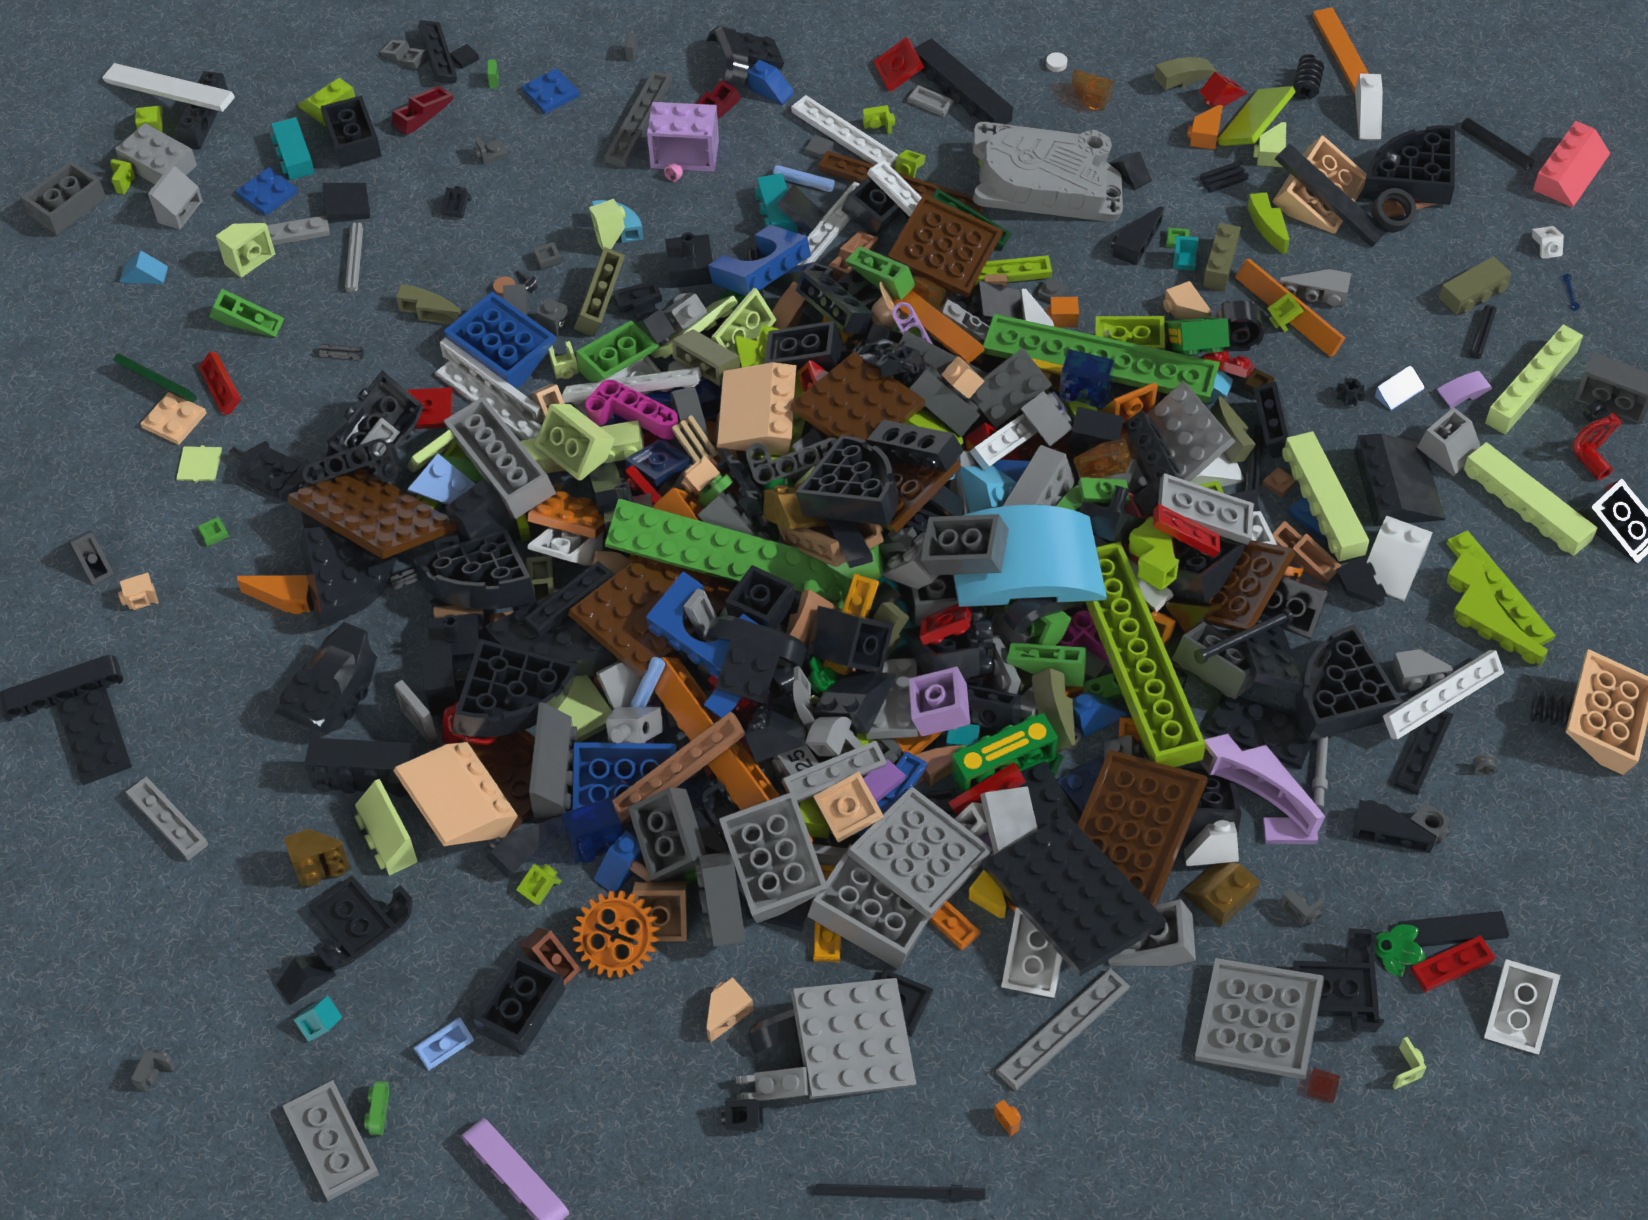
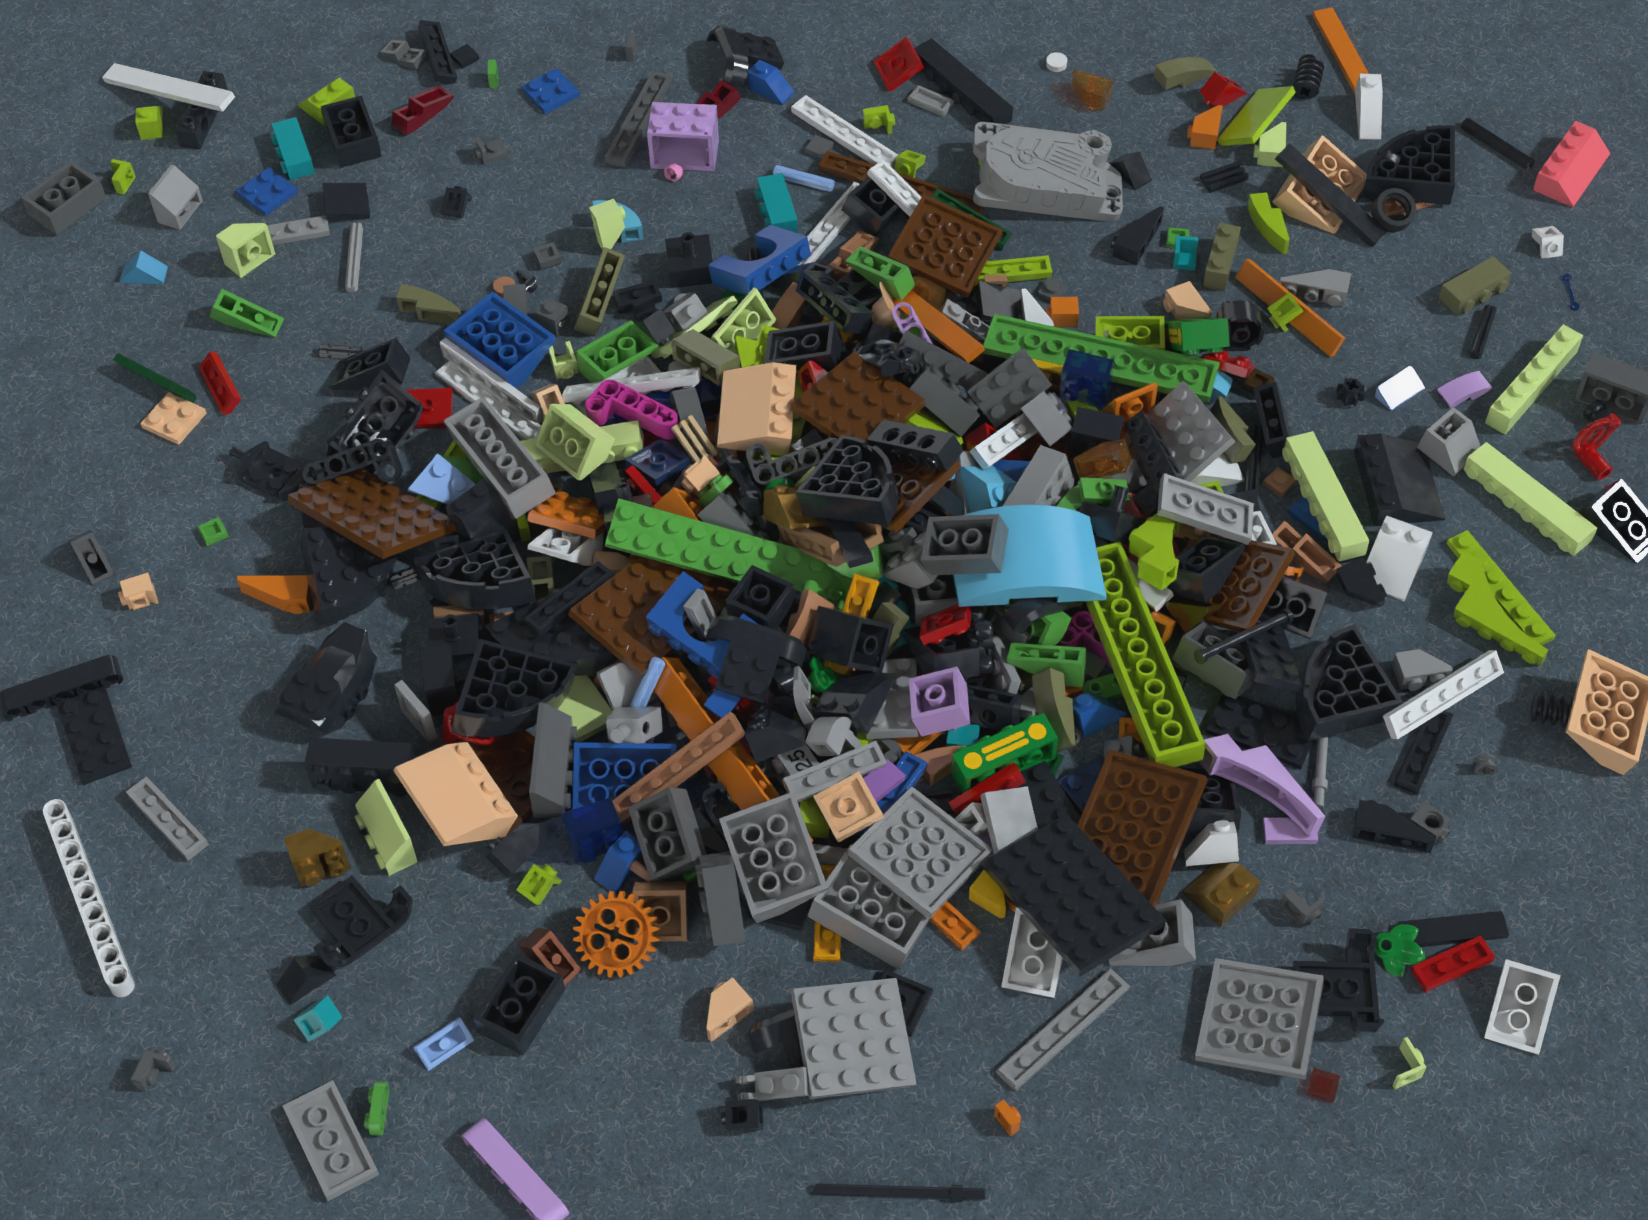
light grey brick [115,123,197,184] -> none
yellowish green piece [176,445,222,483] -> none
light grey tile [355,417,400,469] -> none
yellowish green tile [407,430,454,473] -> none
black tile [777,185,825,235] -> none
light nougat slope [941,357,984,399] -> none
red plate [1153,504,1220,558] -> none
none -> white beam [43,799,135,997]
none -> black slope [330,337,411,391]

